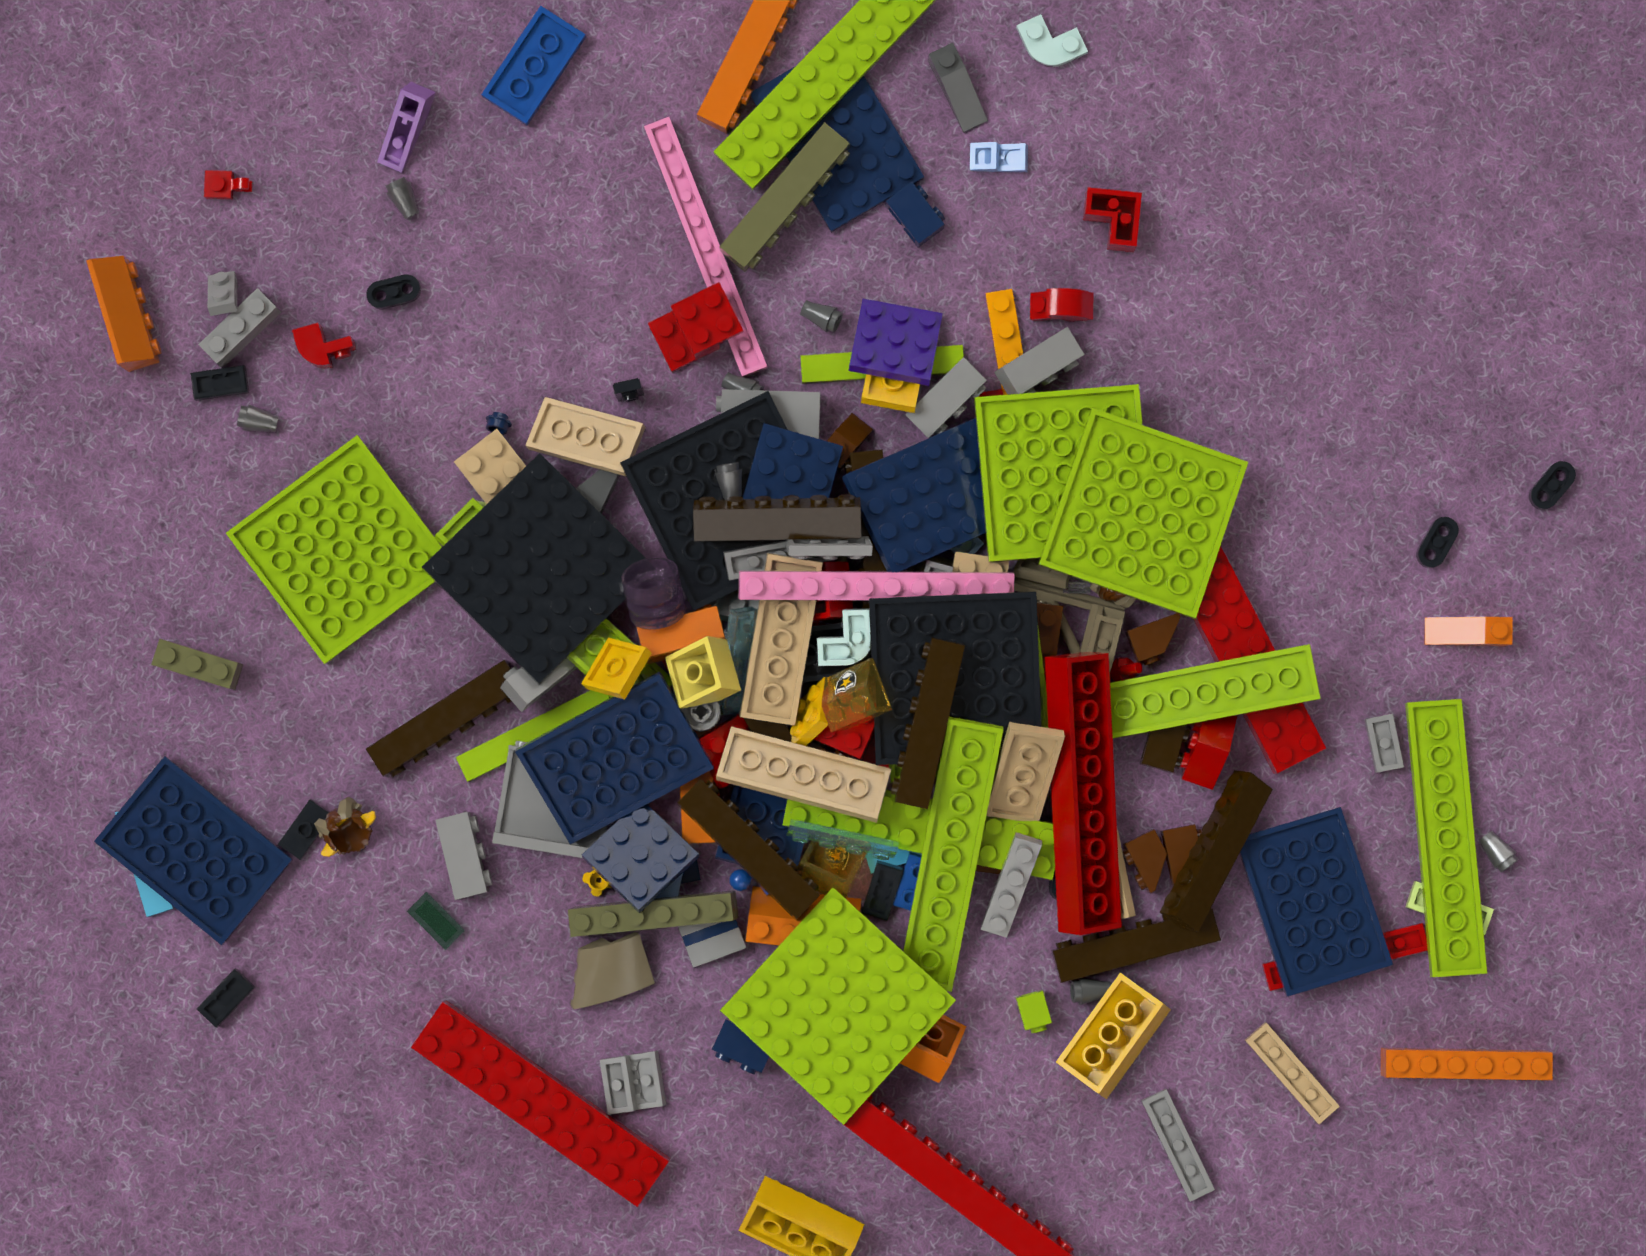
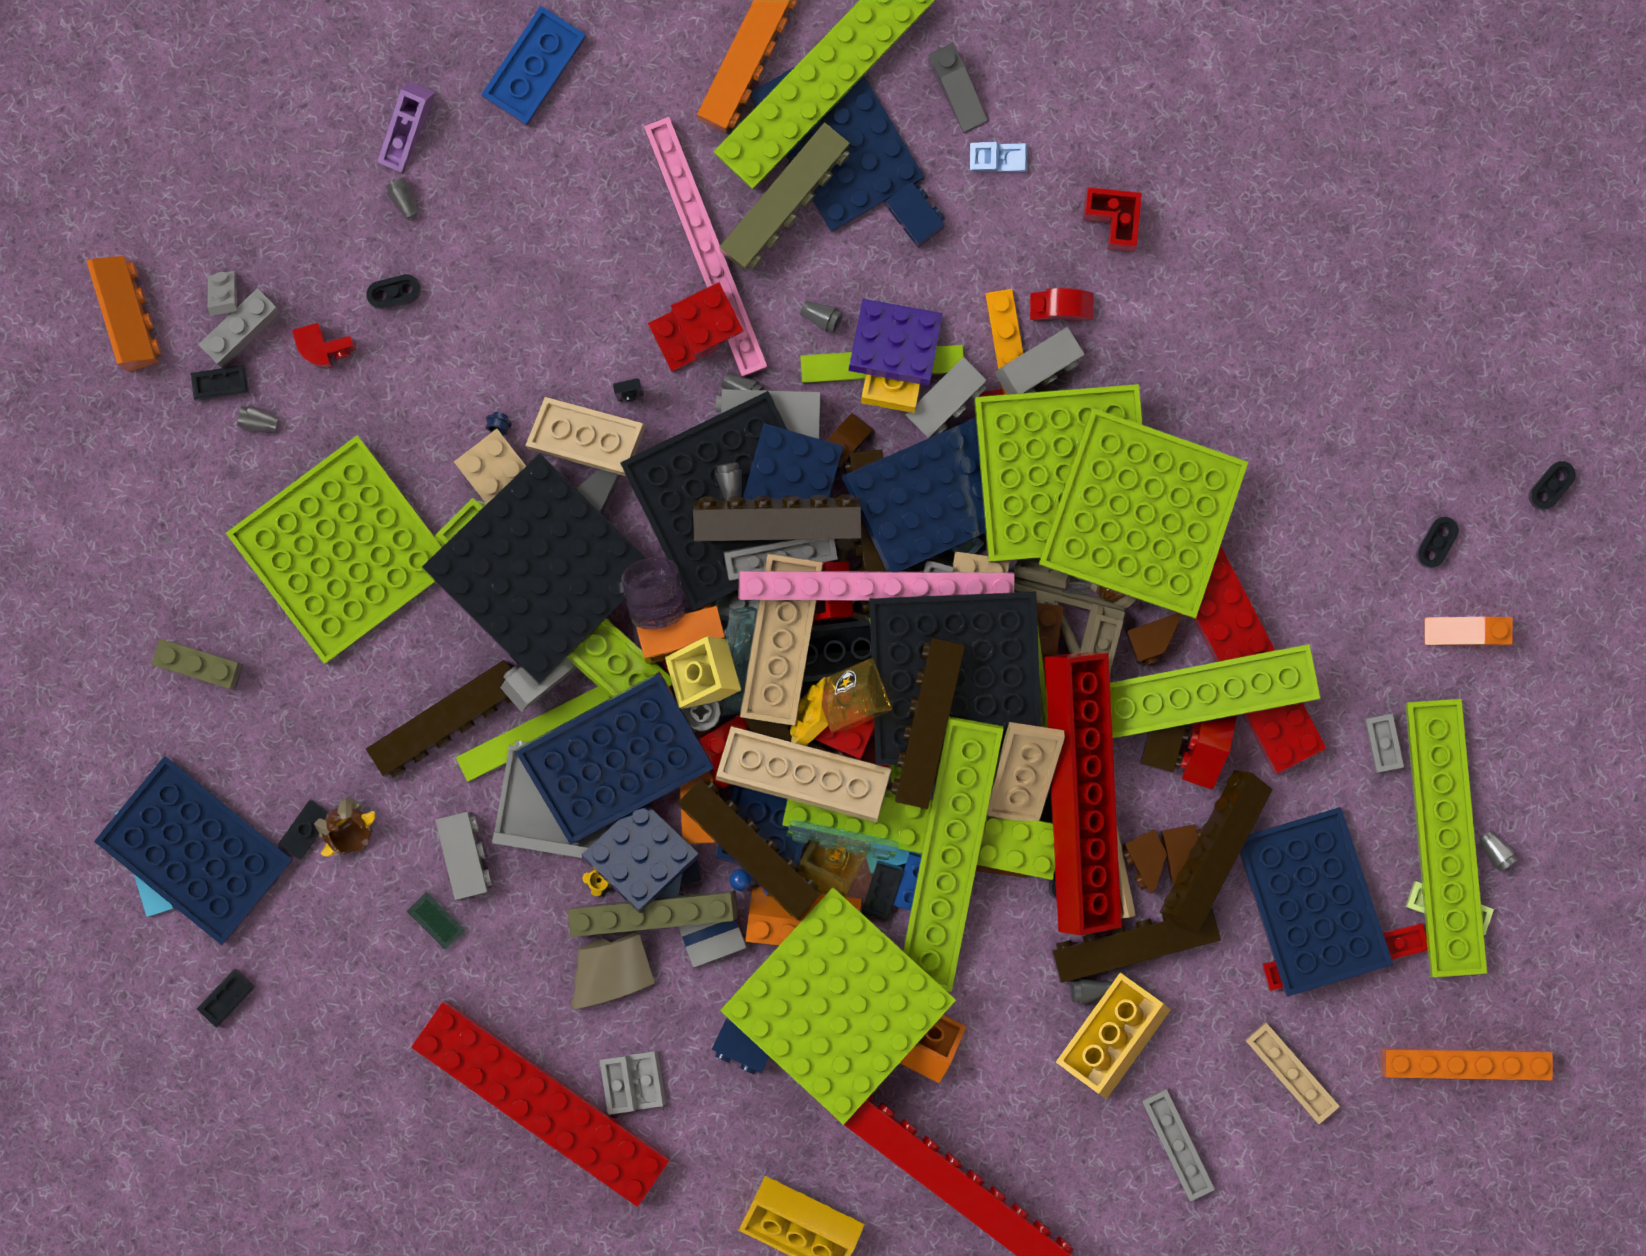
red plate [204,170,253,200] -> none
yellow plate [581,638,652,699] -> none
light grey plate [786,536,872,559] -> none
light aqua plate [817,609,871,666] -> none
light grey plate [981,832,1042,938] -> none
lime brick [1015,990,1052,1034] -> none
light aqua plate [1016,14,1088,67] -> none
red plate [1110,657,1142,682] -> none

